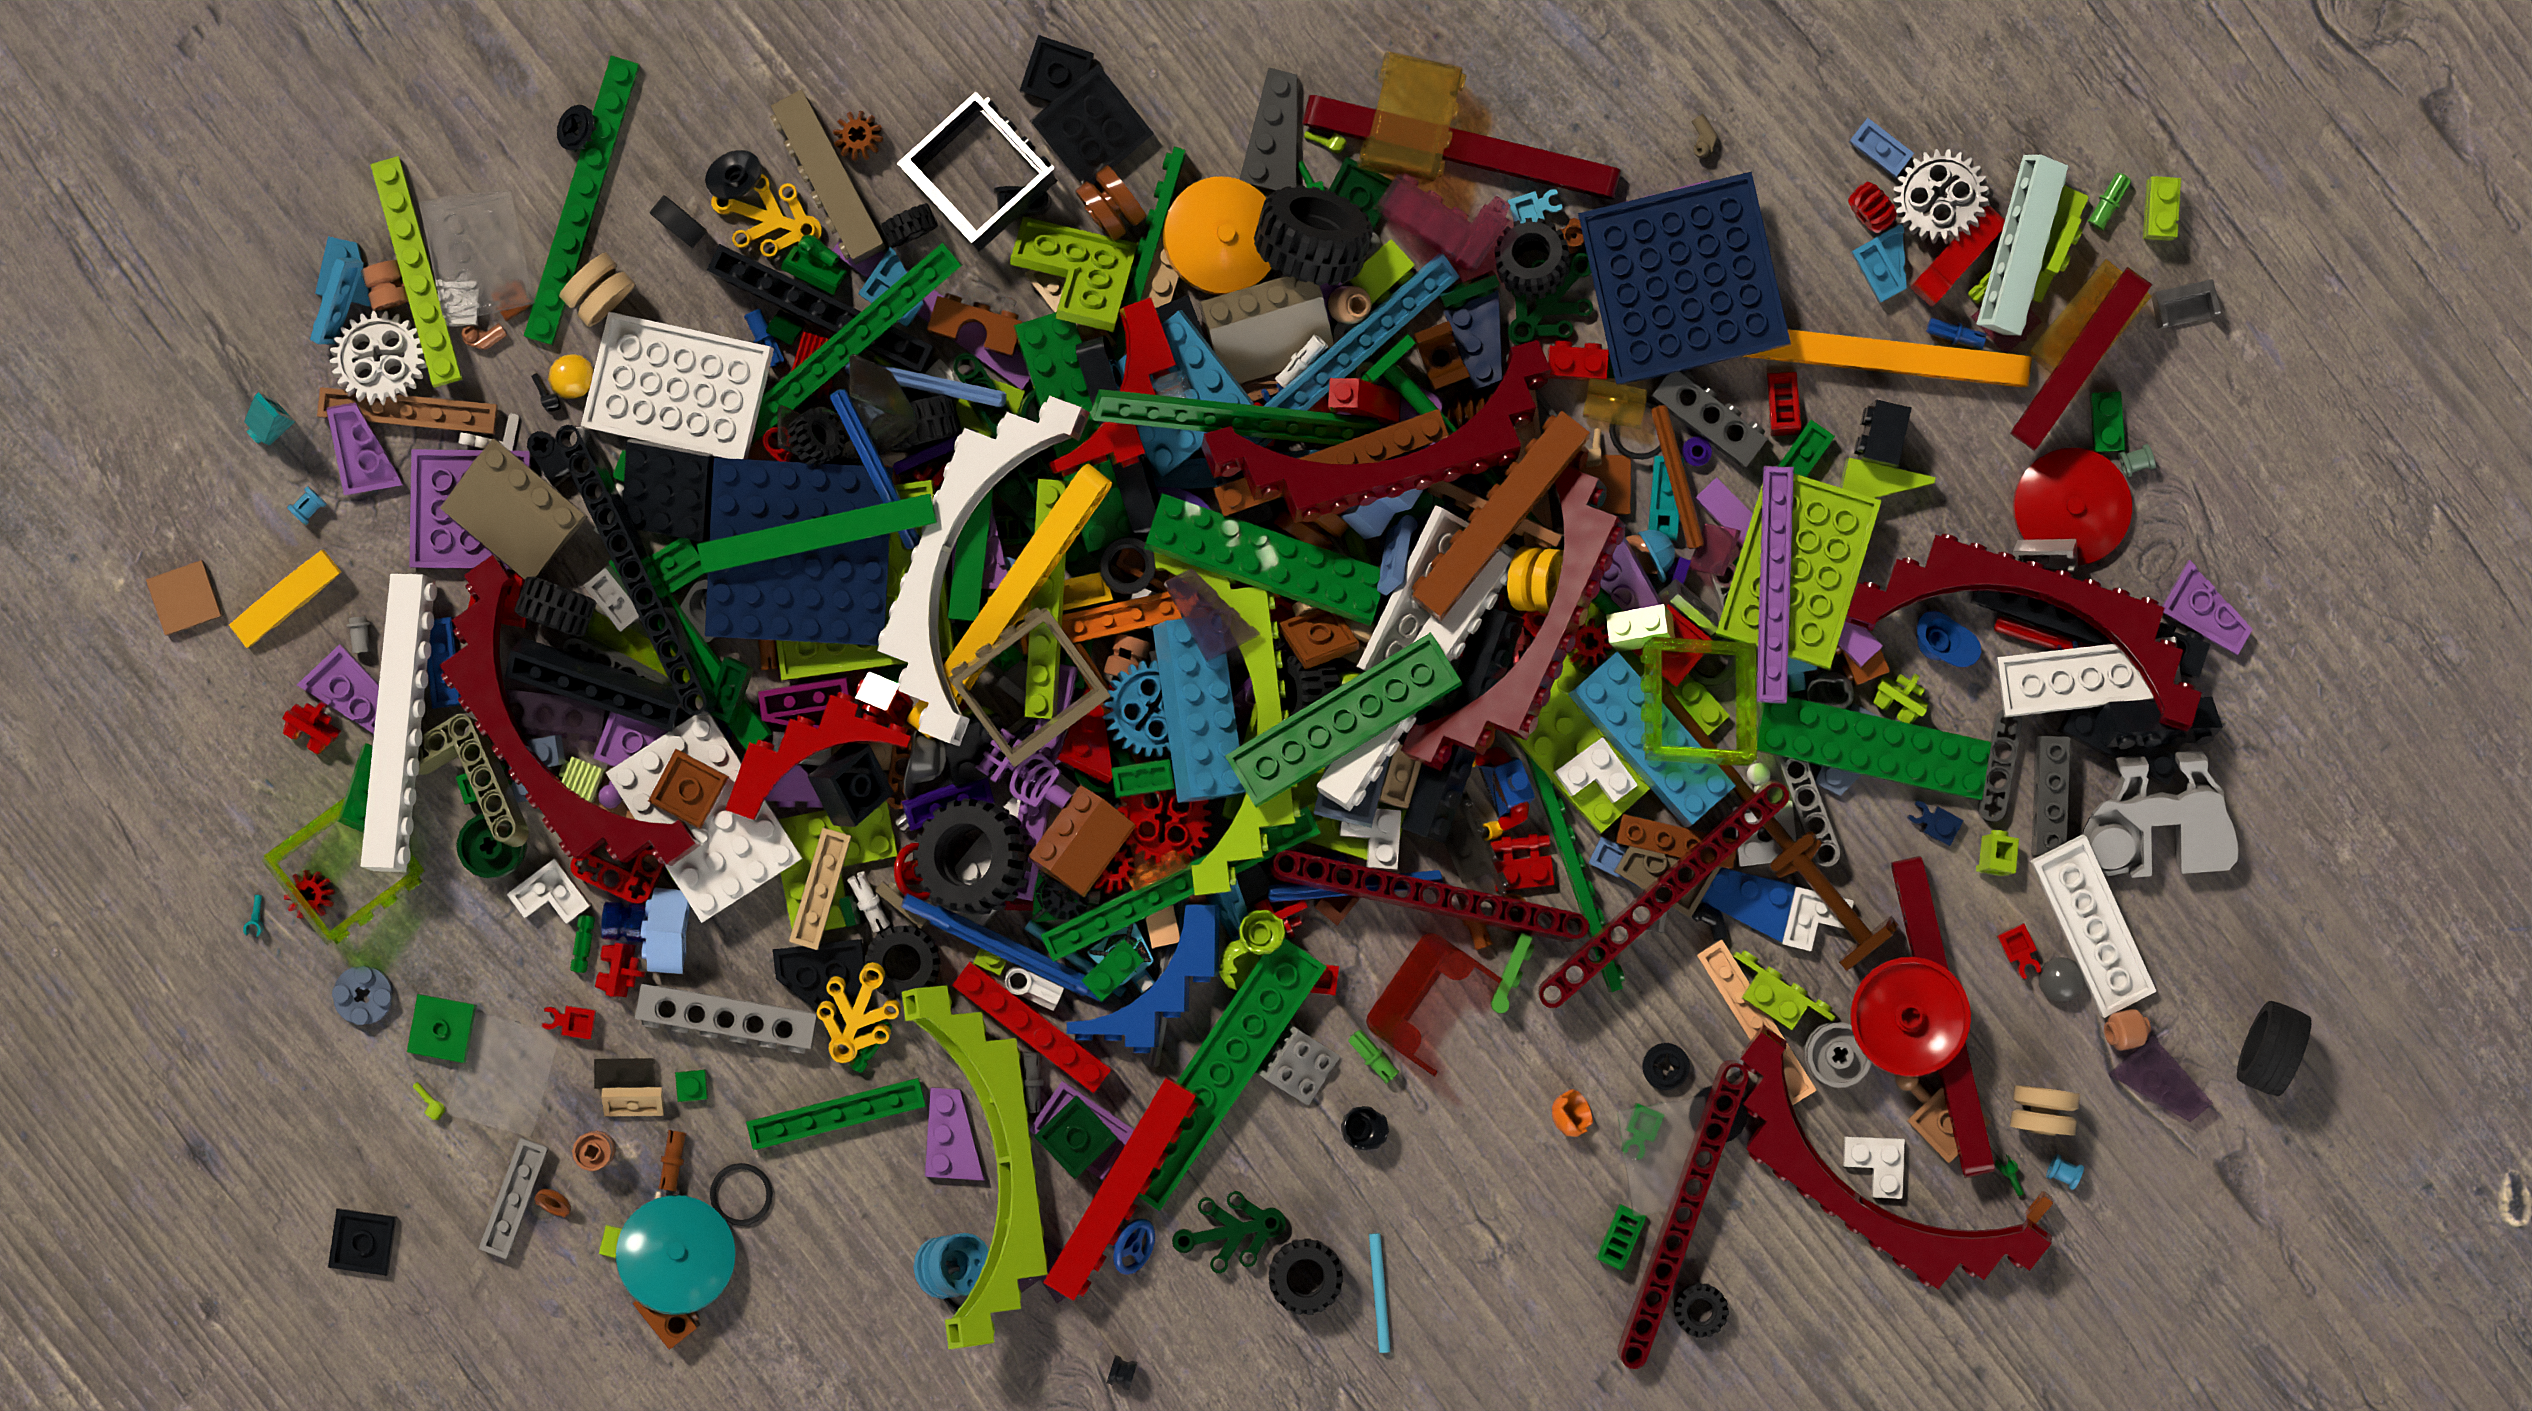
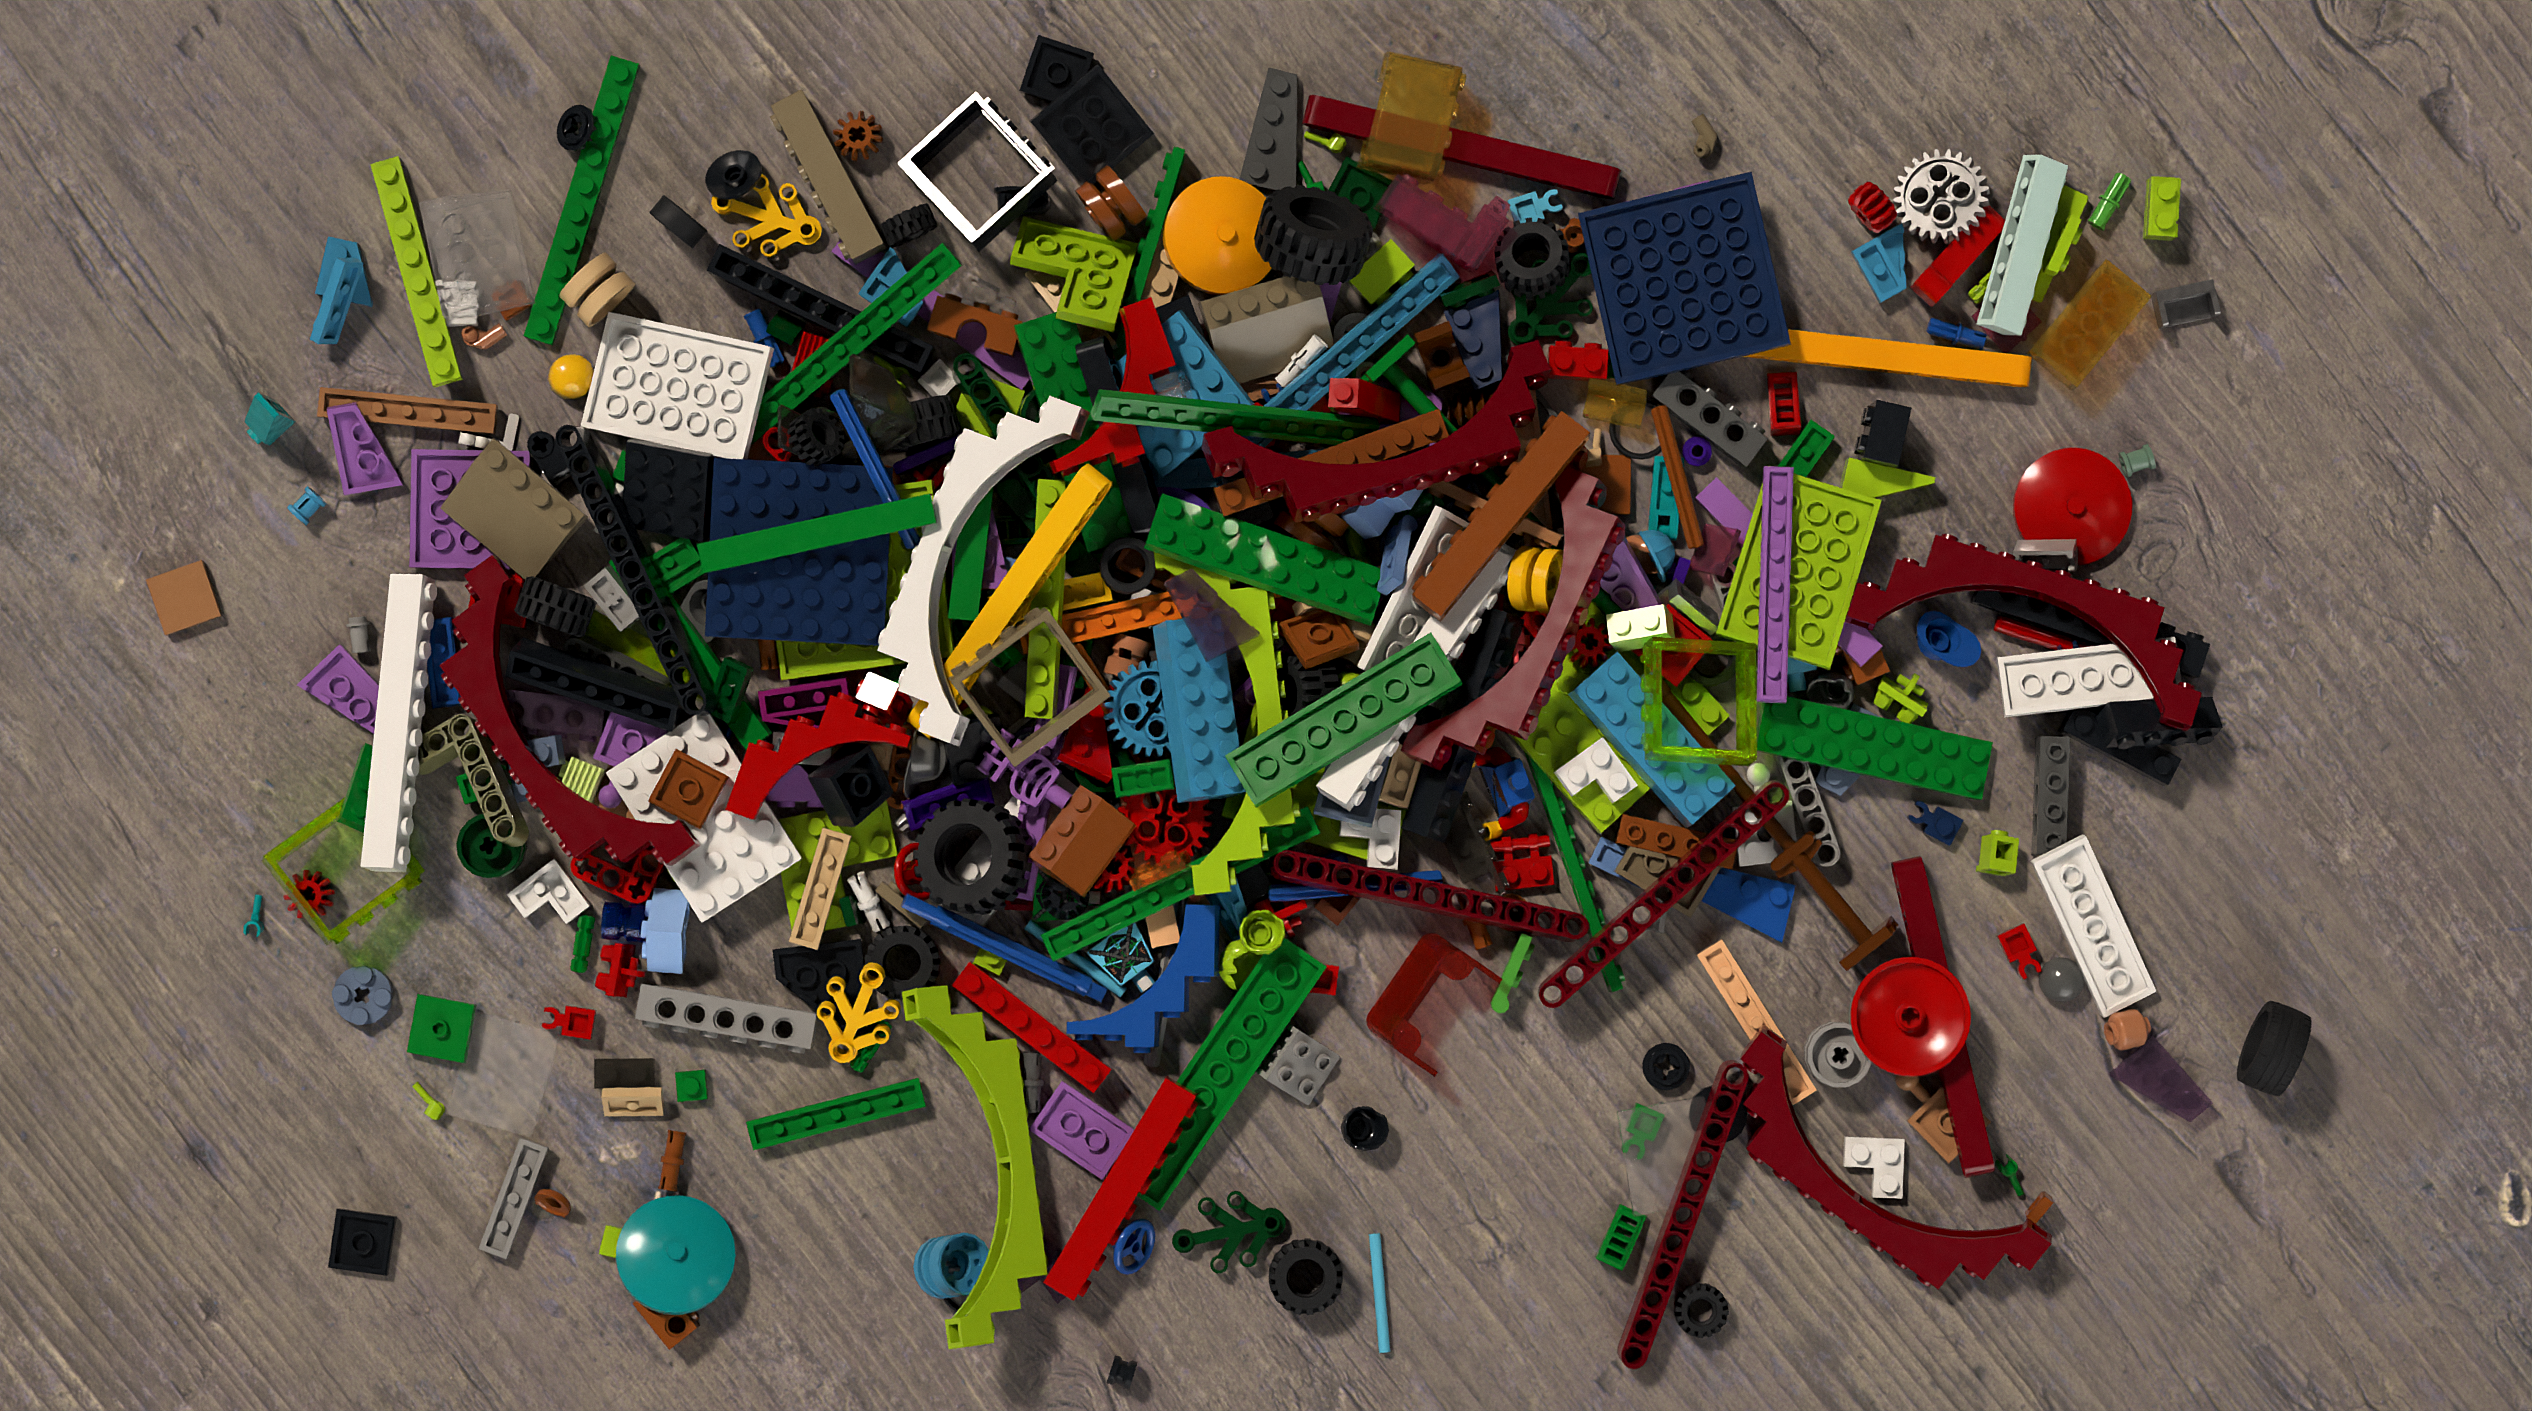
yellow slope [229,549,342,648] -> none
red hips [282,702,341,754] -> none
white gear [330,311,427,405] -> none
nougat wheel [361,260,409,311] -> none
black hand [531,373,561,412] -> none
nougat wheel [572,1130,616,1171] -> none
black tyre [710,1163,773,1226] -> none
green plate [781,246,847,295] -> none
green arm [798,235,840,268] -> none
medium blue axle [845,359,1007,407] -> none
medium lavender wing [925,1087,985,1180] -> none
white piece [1005,966,1064,1011] -> none
dark green plate [1034,1095,1118,1179] -> none
green plate [1081,939,1144,1002] -> none
light nougat head [1328,286,1371,324] -> none
bright green axle [1348,1030,1399,1084] -> none
orange hair [1552,1089,1593,1137] -> none
black arm [1692,903,1728,941] -> none
lime bracket [1732,950,1836,1030] -> none
white plate [1781,887,1854,951] -> none
medium blue plate [1849,117,1914,178] -> none
dark grey beam [1978,709,2022,822] -> none
dark red beam [2010,267,2152,451] -> none
tan wheel [2010,1085,2080,1136] -> none
dark azure bush [2046,1154,2084,1190] -> none
light grey animal [2082,751,2238,878] -> none
green plate [2090,391,2125,453] -> none
medium lavender wing [2162,560,2253,655] -> none

